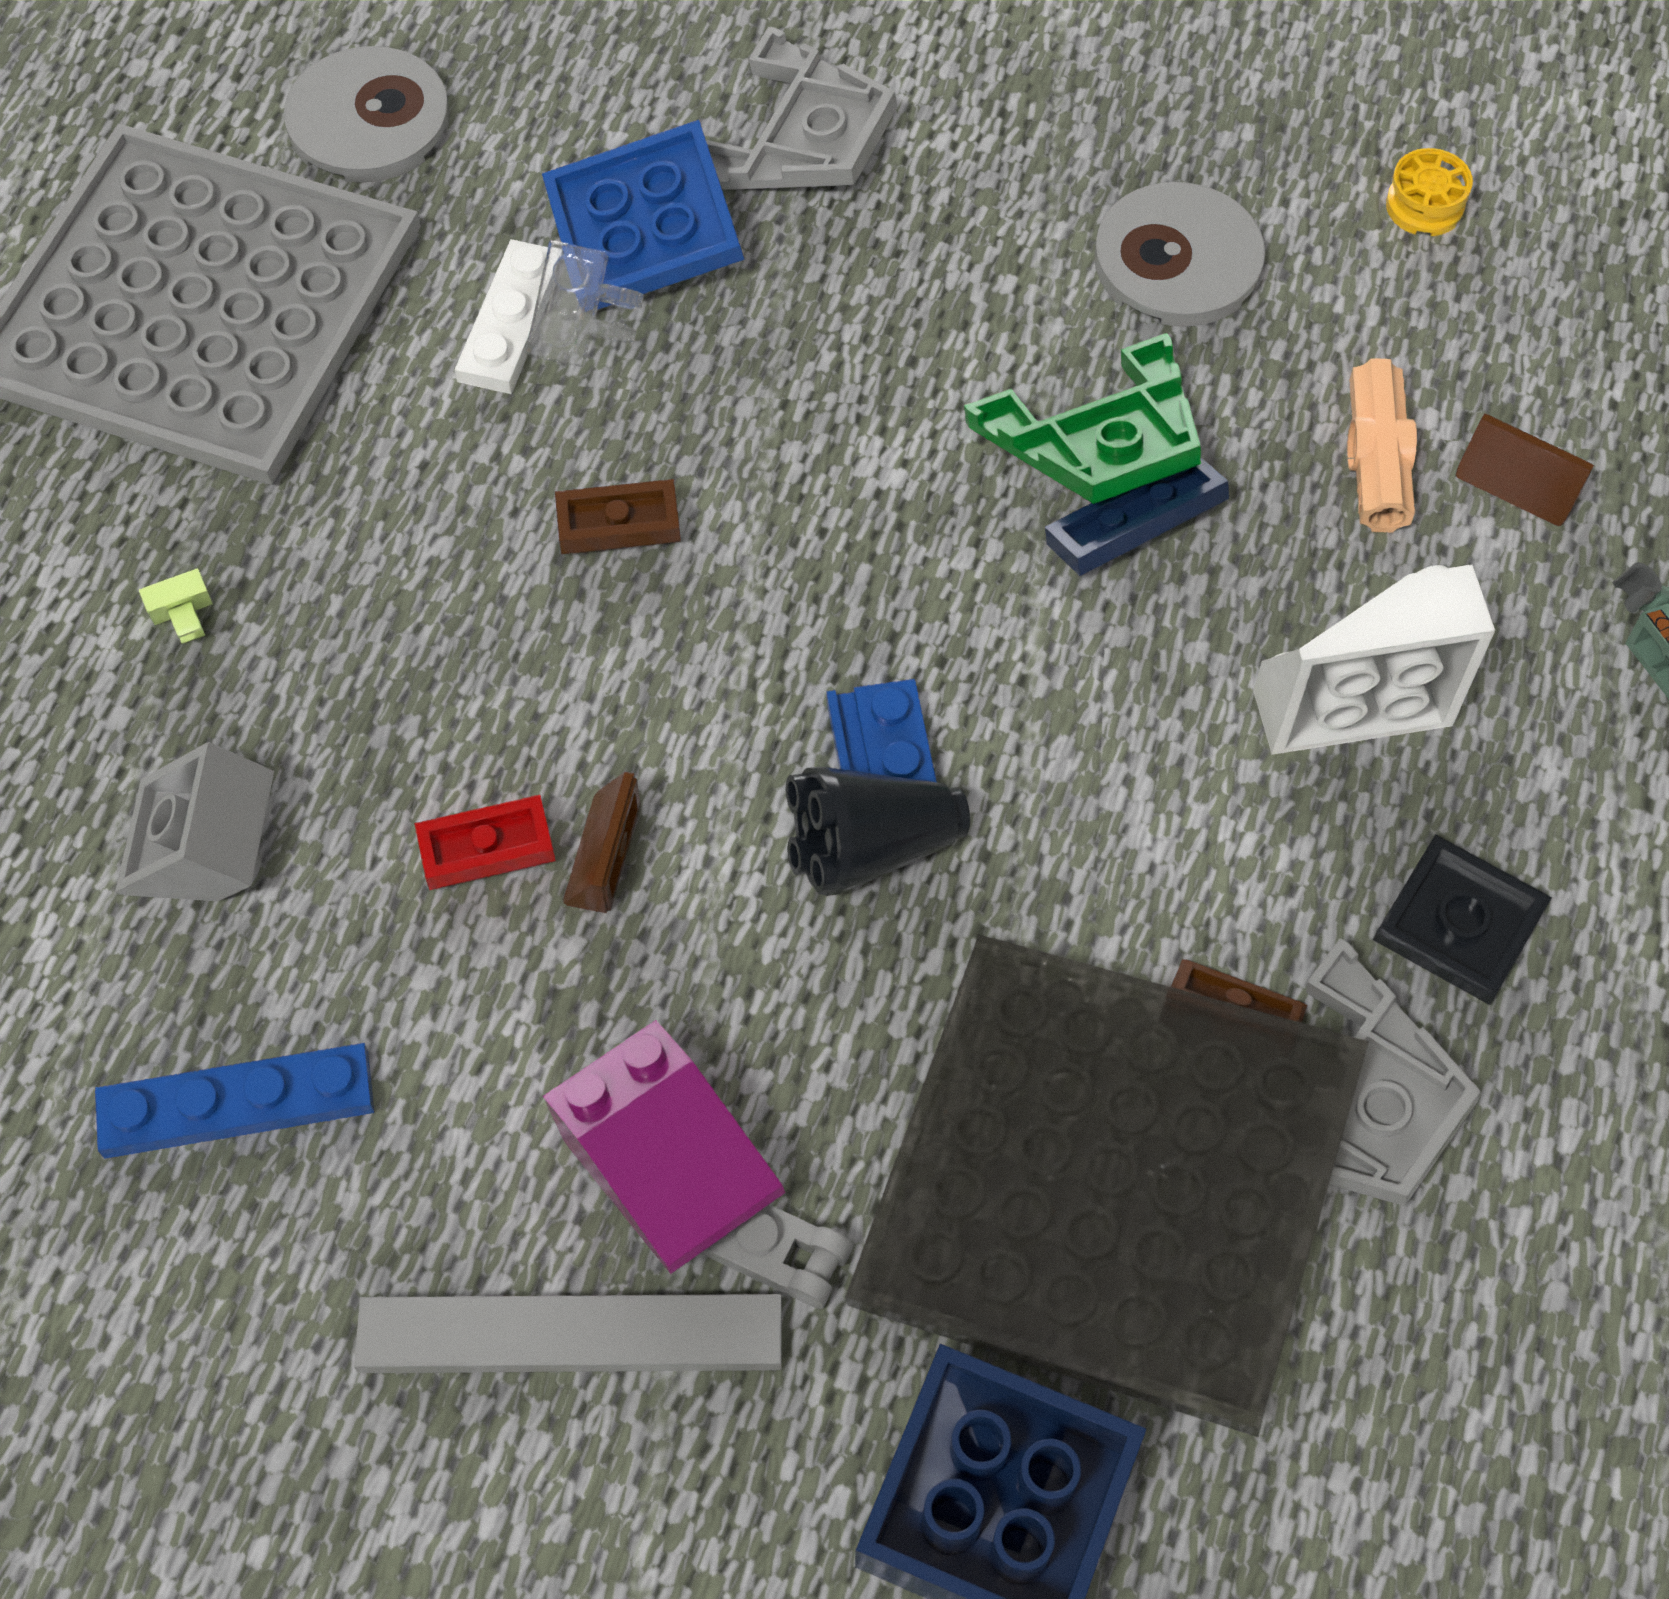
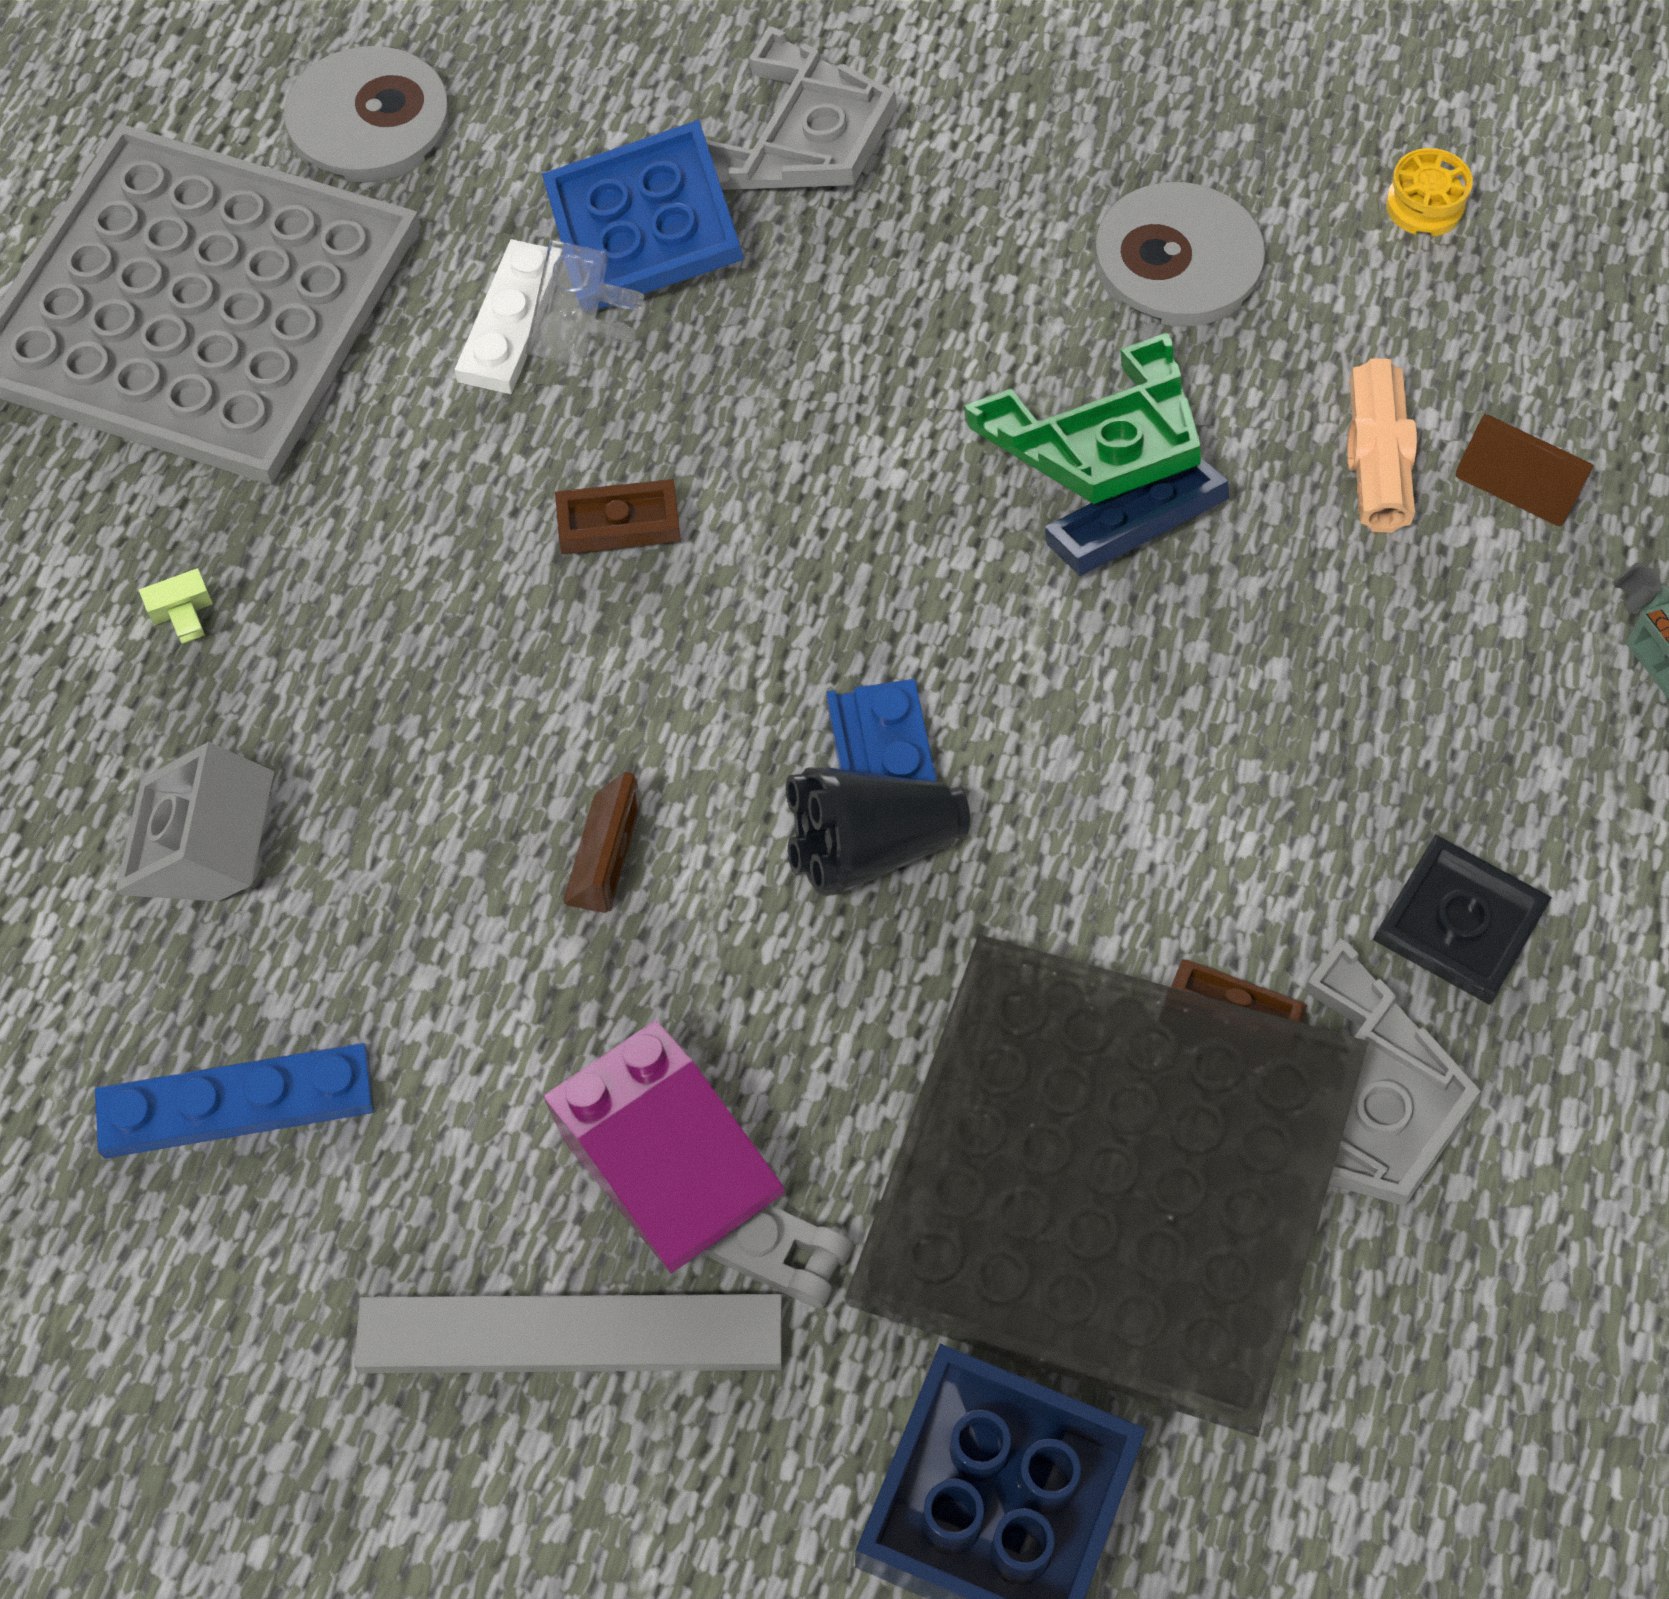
red plate [414,795,556,890] -> none
white slope [1253,565,1495,755] -> none

